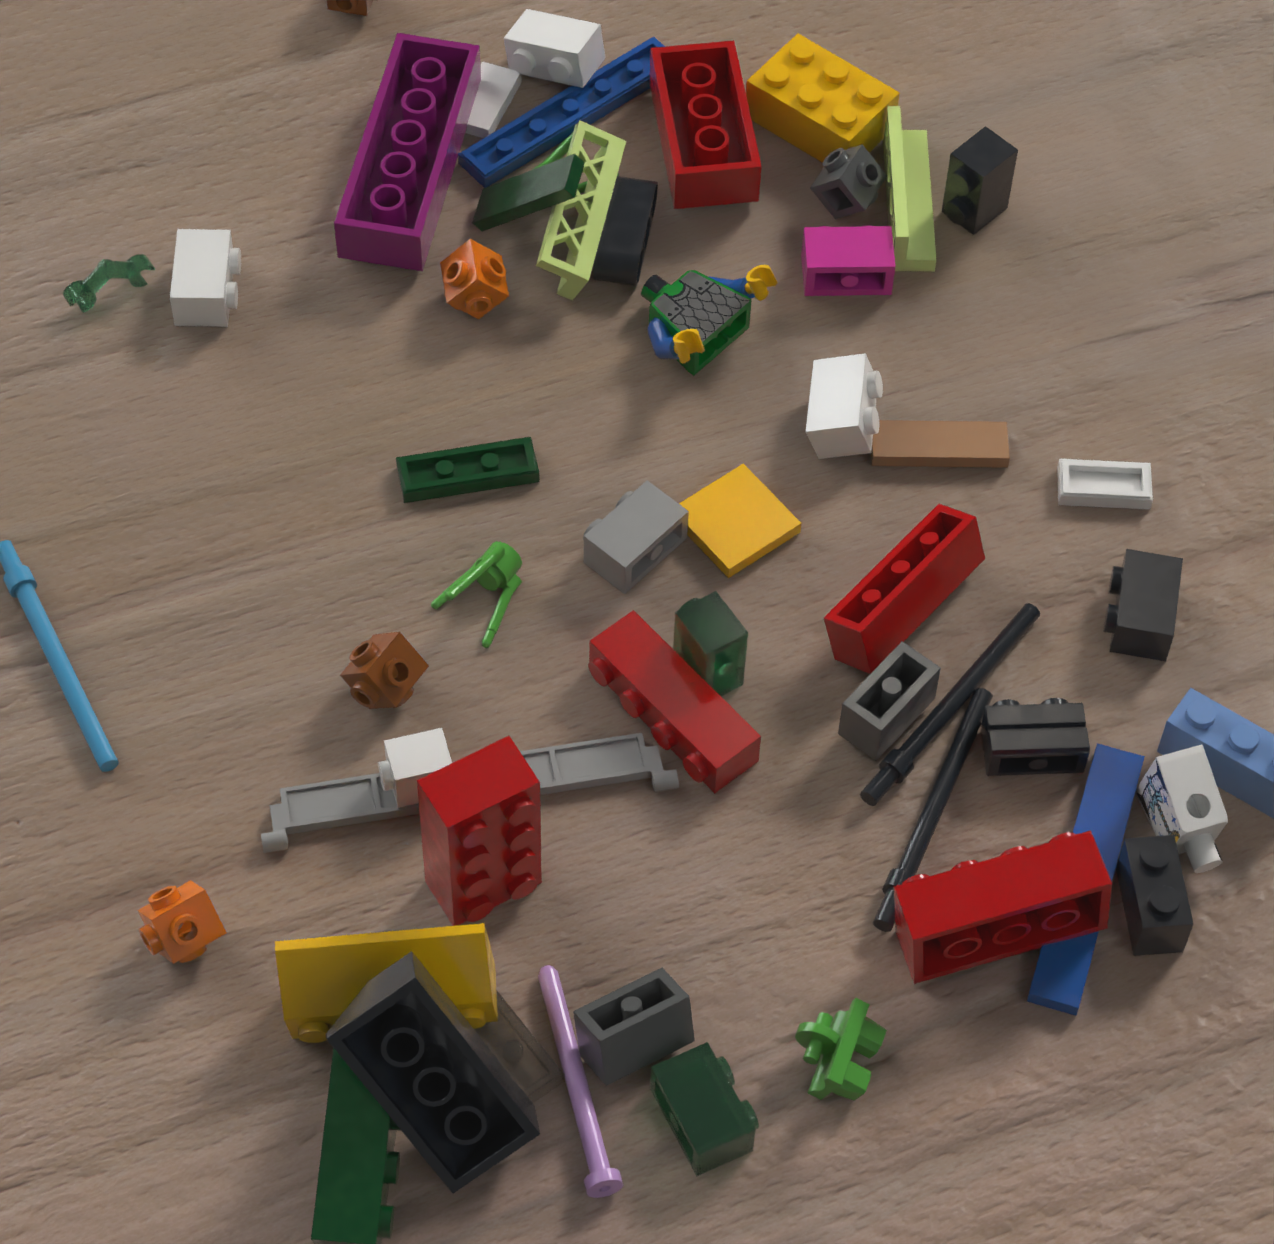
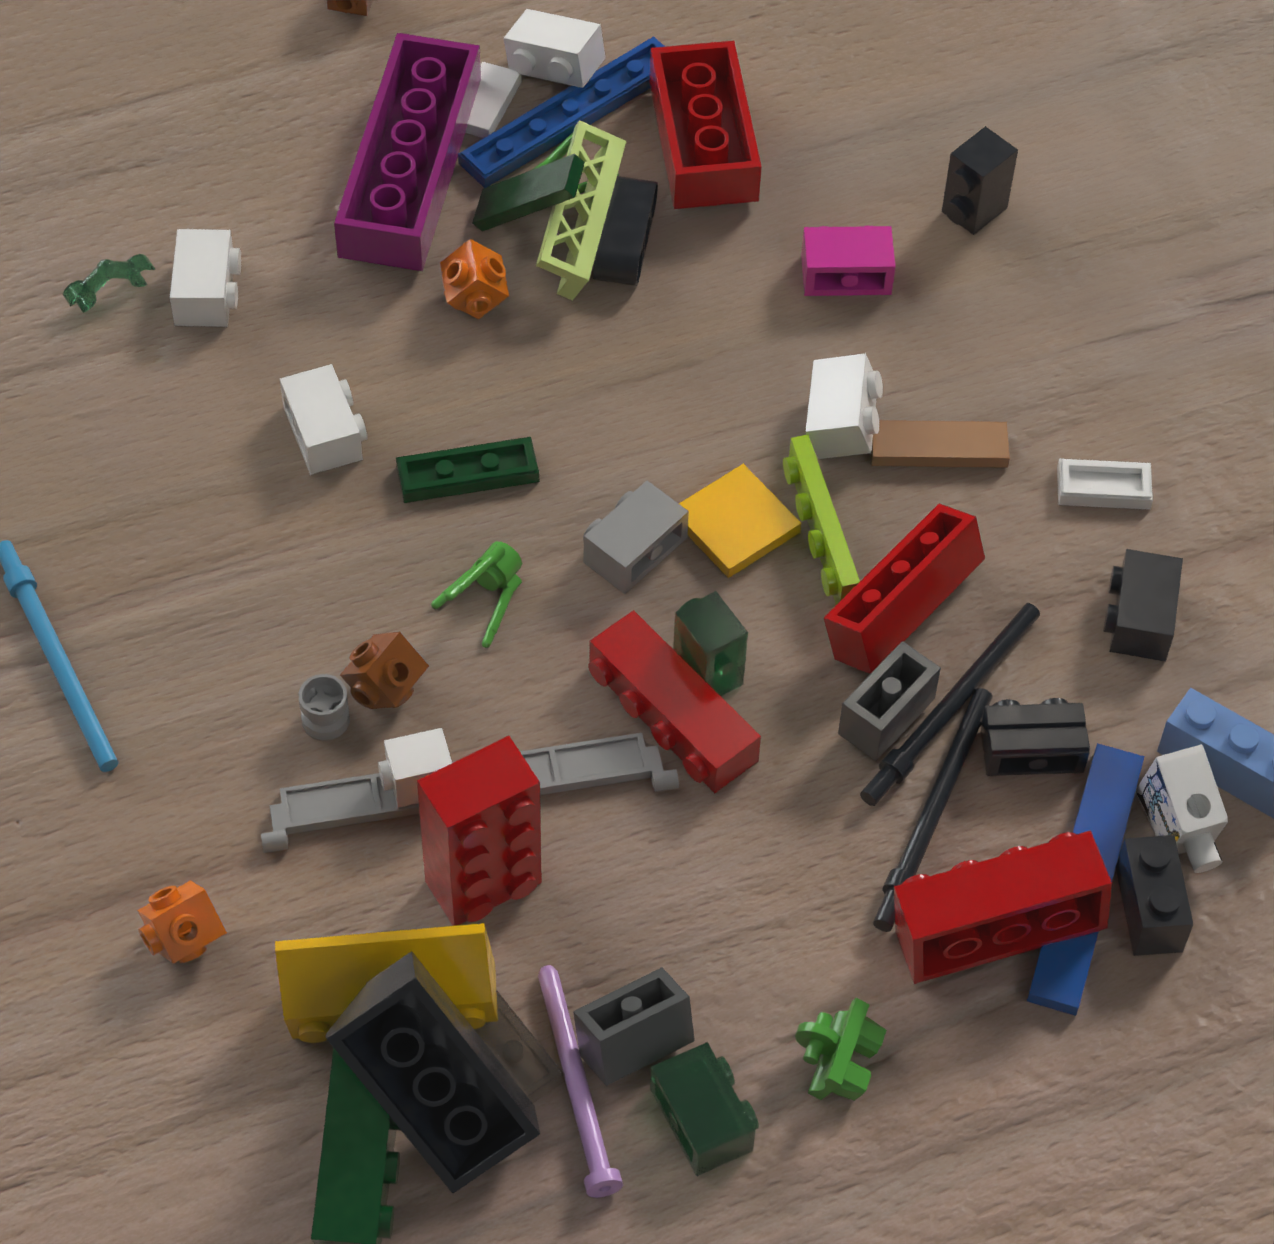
torso [641,265,778,376] -> none
yellow brick [746,33,900,163] -> none
dark grey brick [810,144,887,219] -> none
yellowish green fence [883,106,936,272] -> none
none -> white brick [280,364,367,475]
none -> light grey wheel [298,674,350,741]
none -> lime plate [783,434,860,605]

